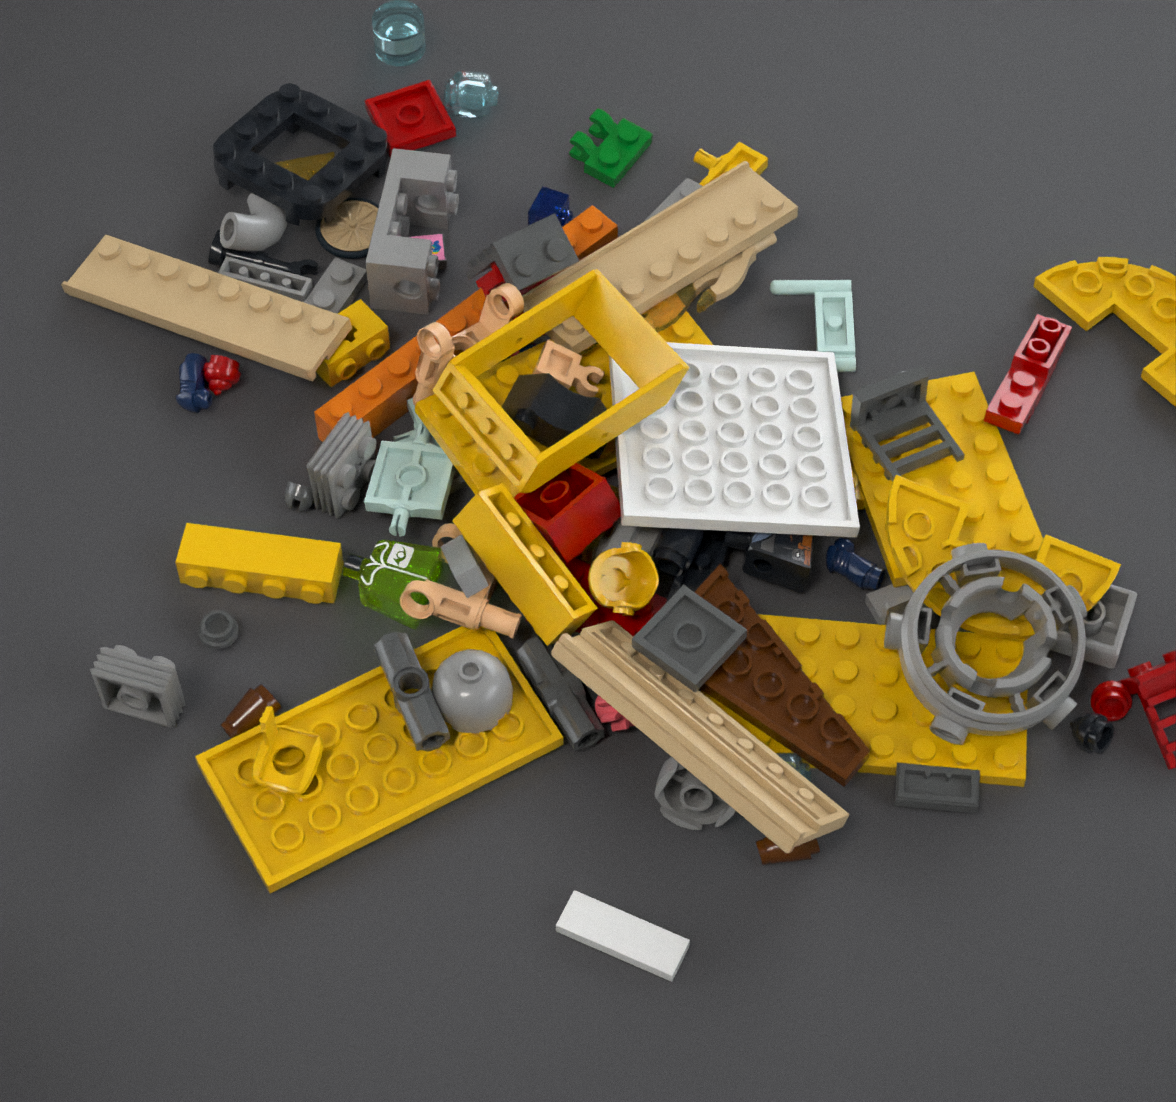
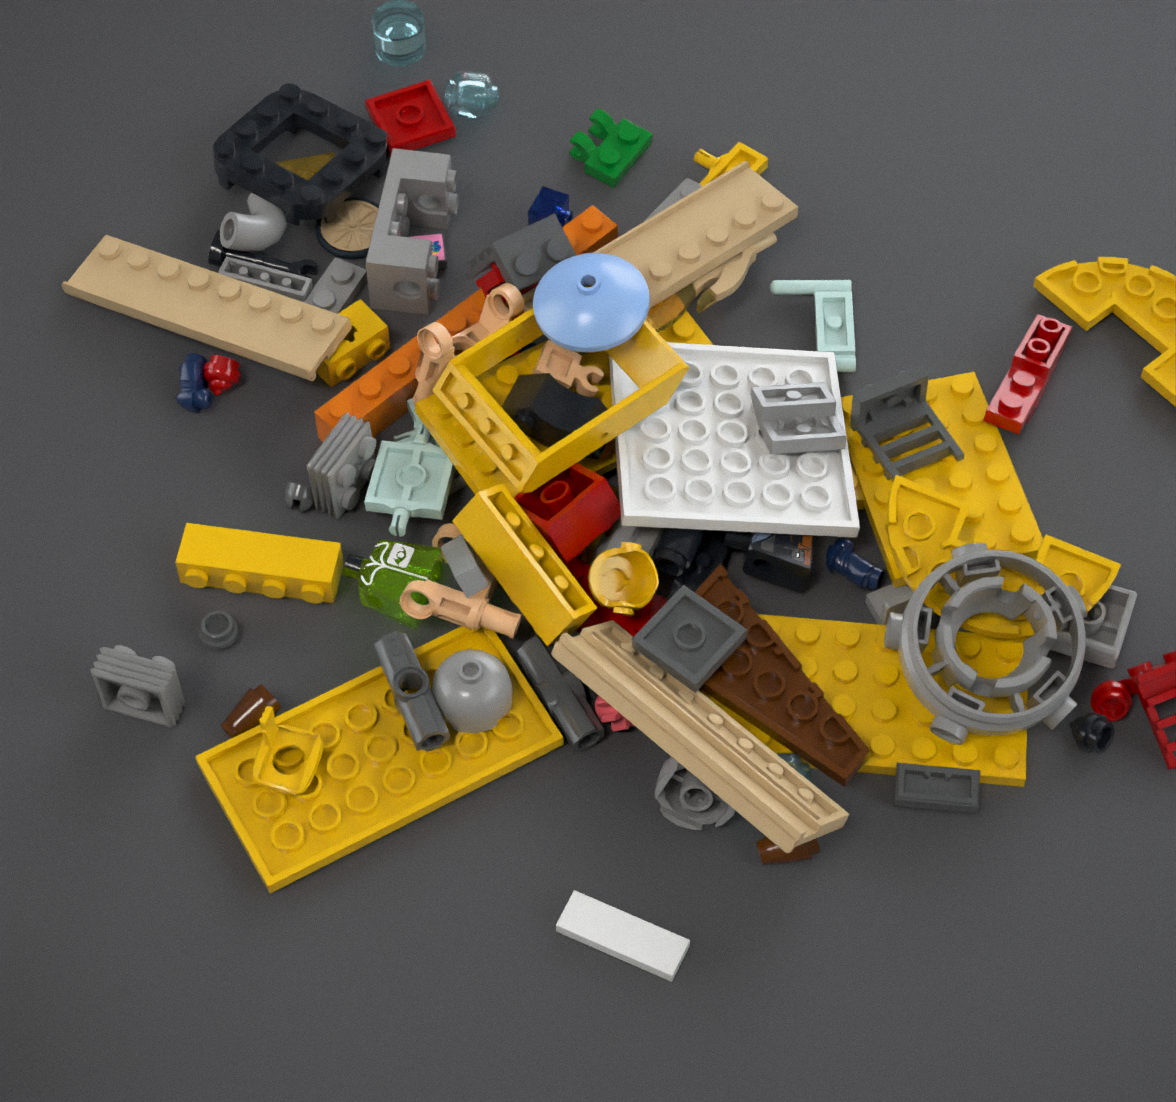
none -> light blue dish [533,253,650,352]
none -> light grey slope [750,382,847,454]

